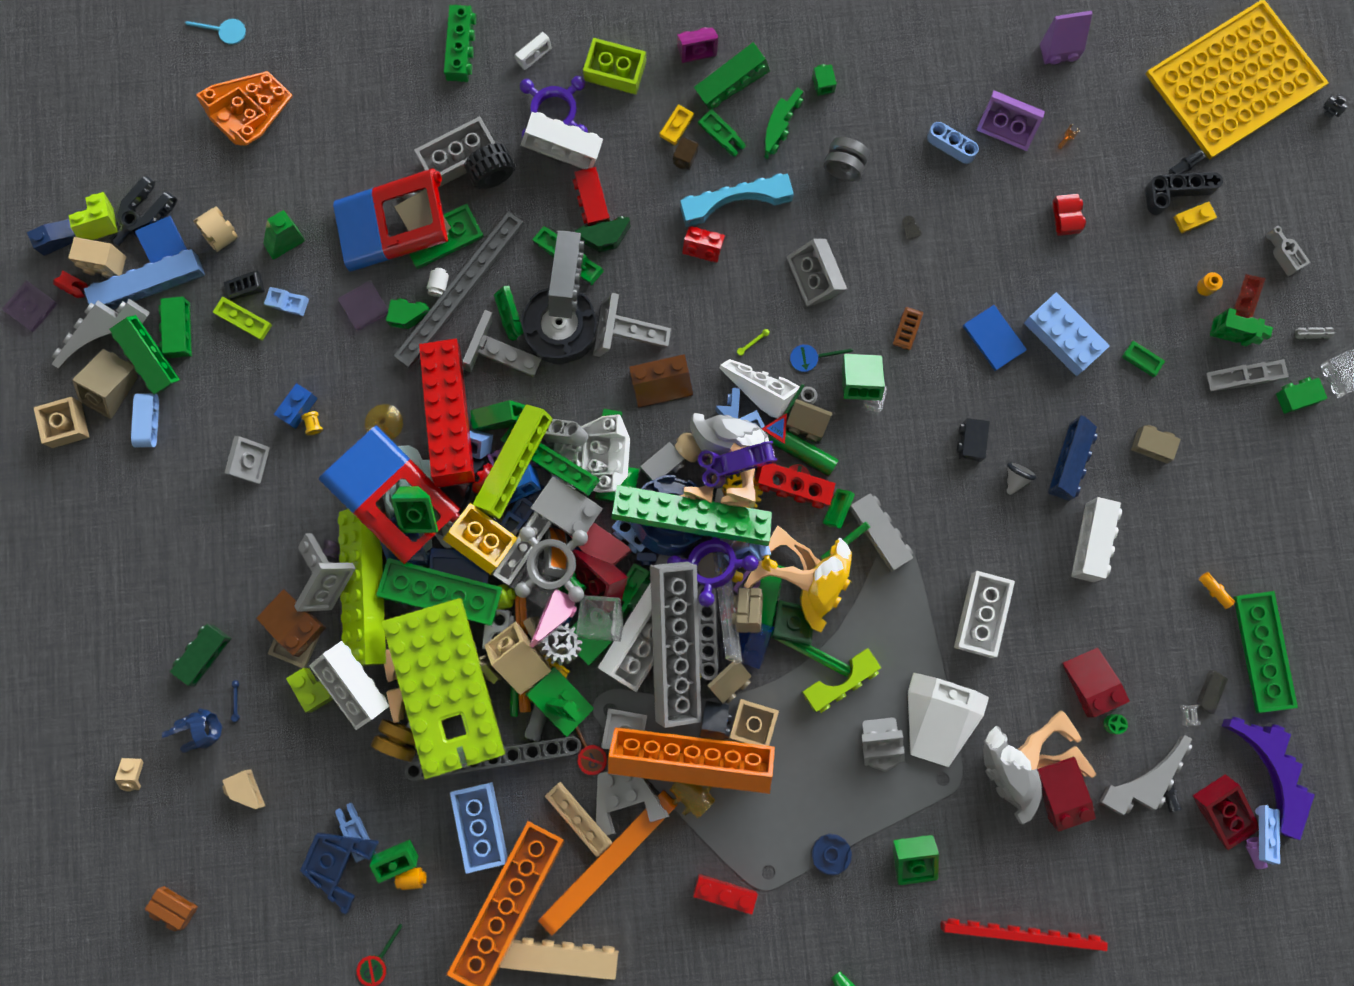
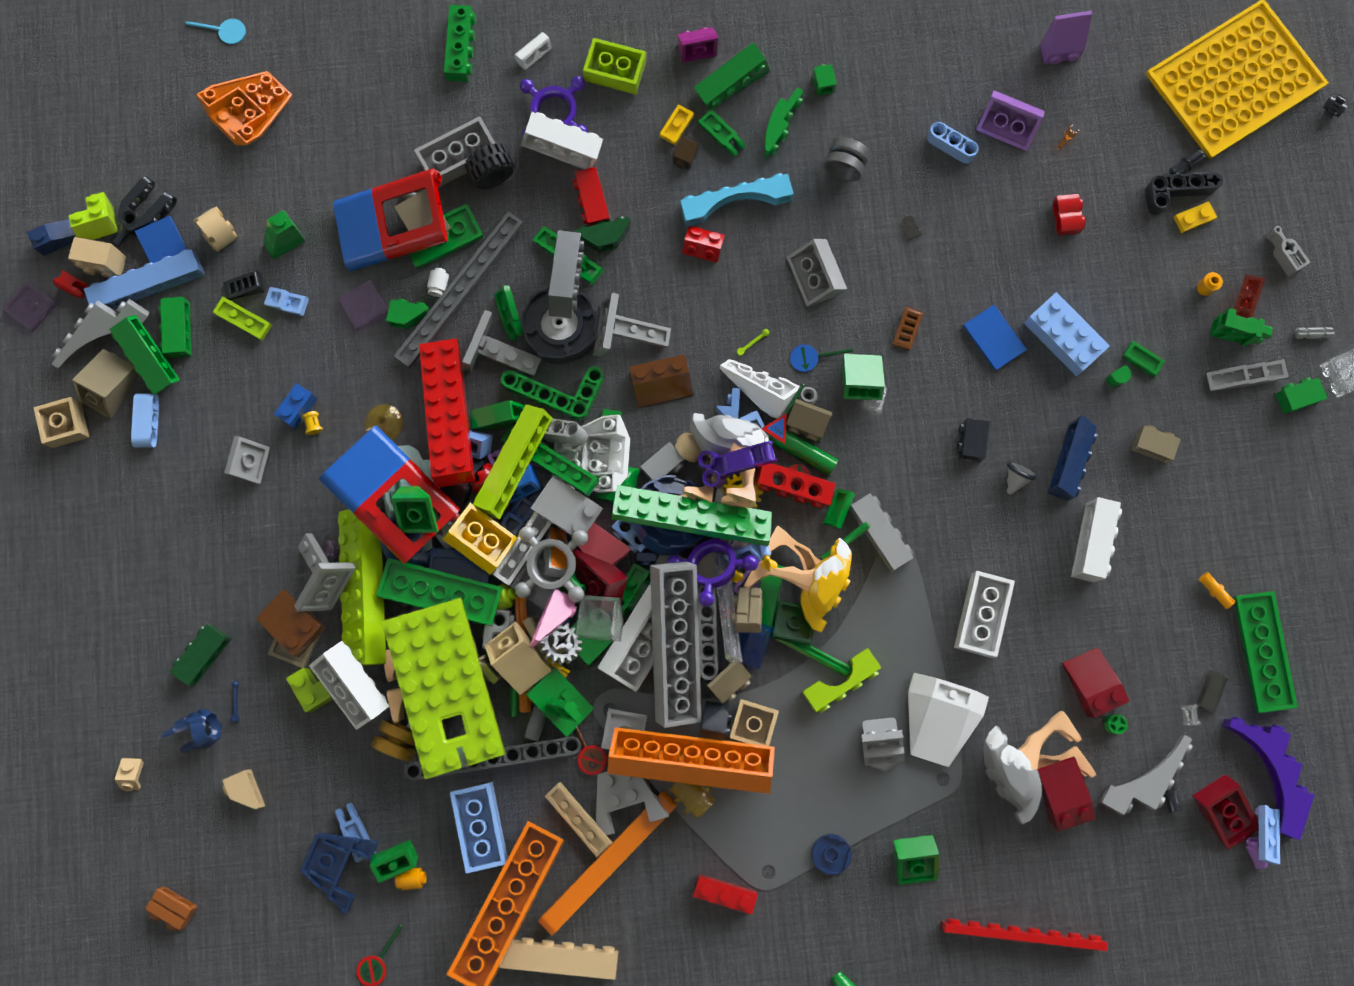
none -> green beam [501,366,604,421]
none -> green brick [1105,365,1131,388]

